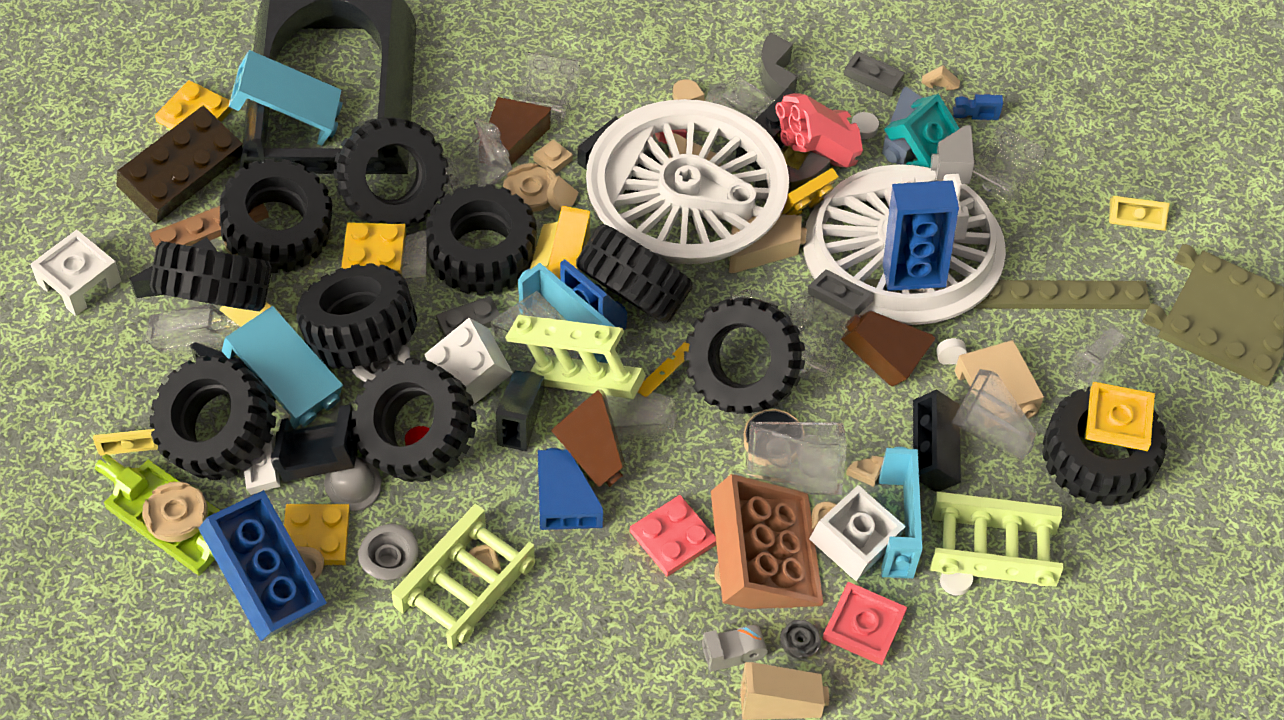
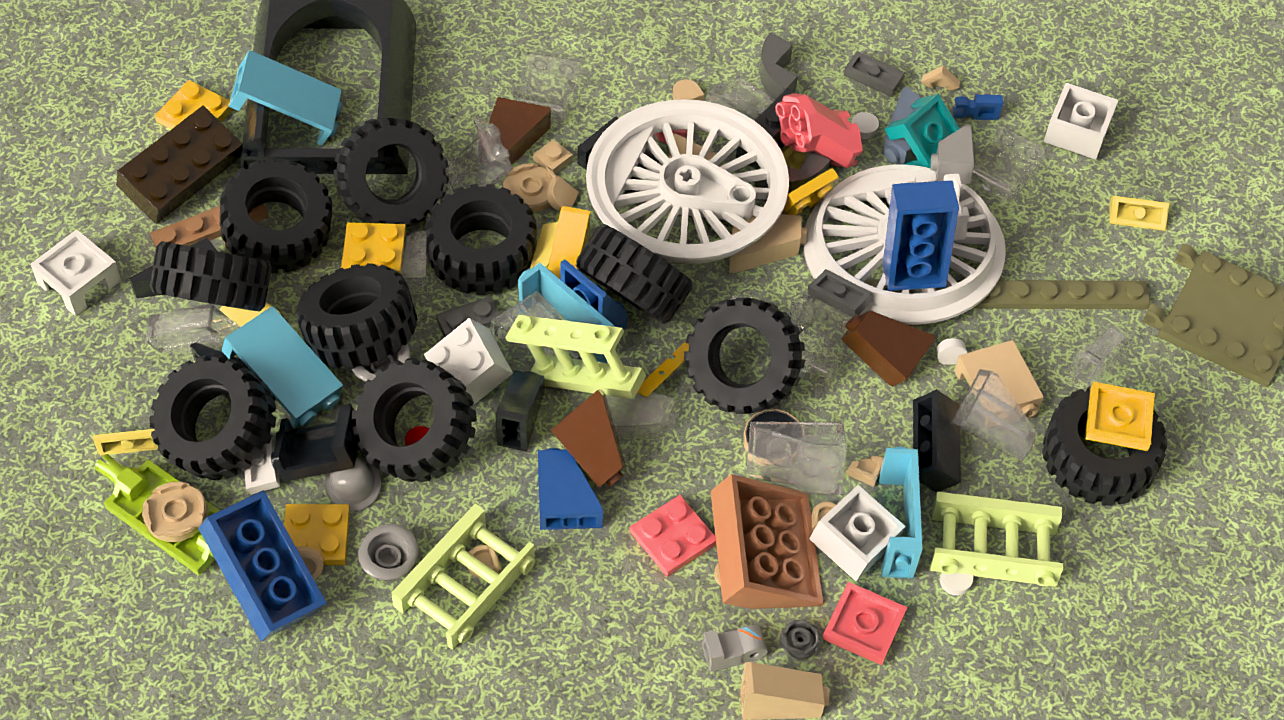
none -> white brick [1044,83,1118,160]

